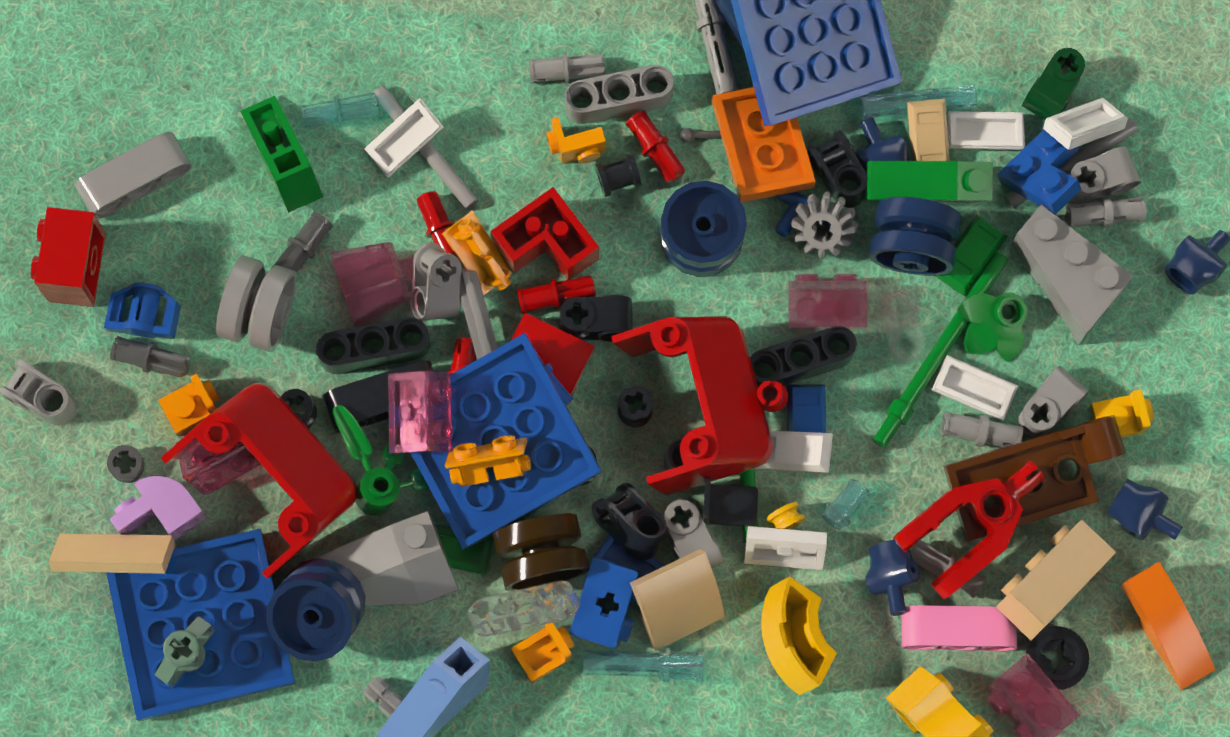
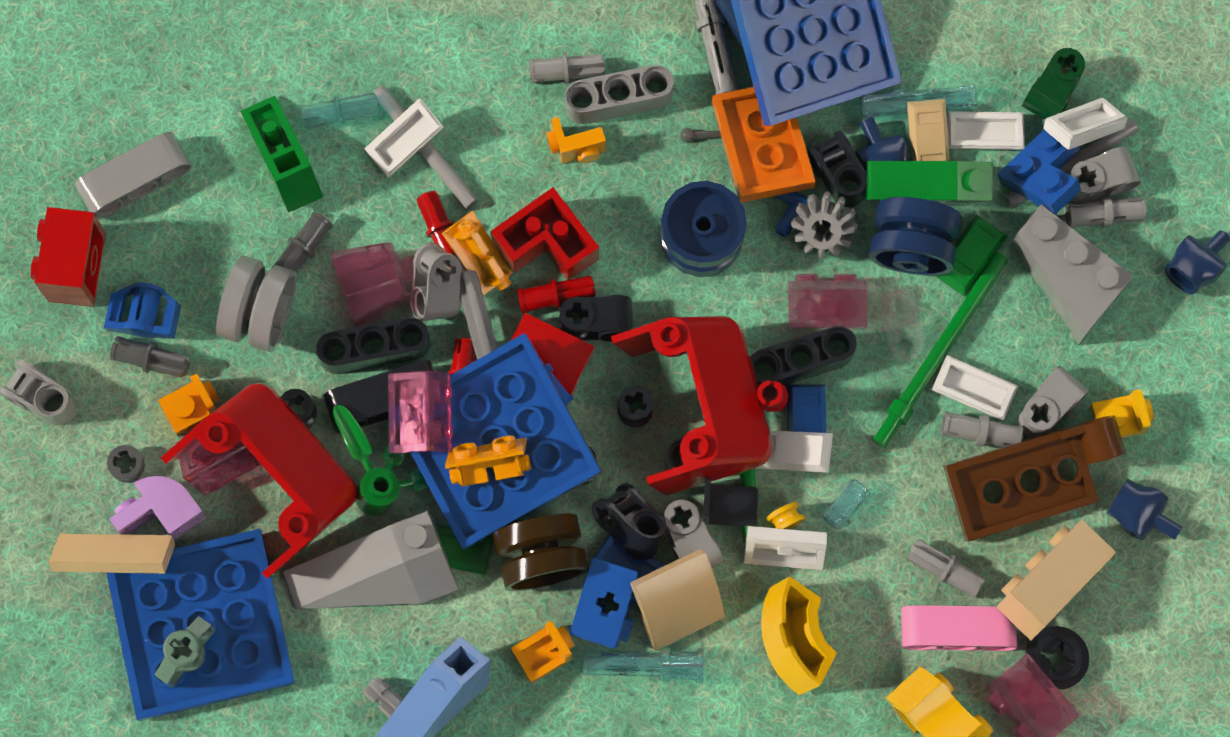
dark blue wheel [266,558,366,662] -> none
clear beam [467,581,580,637] -> none
black bush [595,153,642,197] -> none
red axle [625,110,685,182] -> none
dark blue piece [866,539,920,616] -> none
red piece [893,461,1045,600] -> none
green plate [957,292,1027,362] -> none
orange slope [1120,562,1216,690] -> none

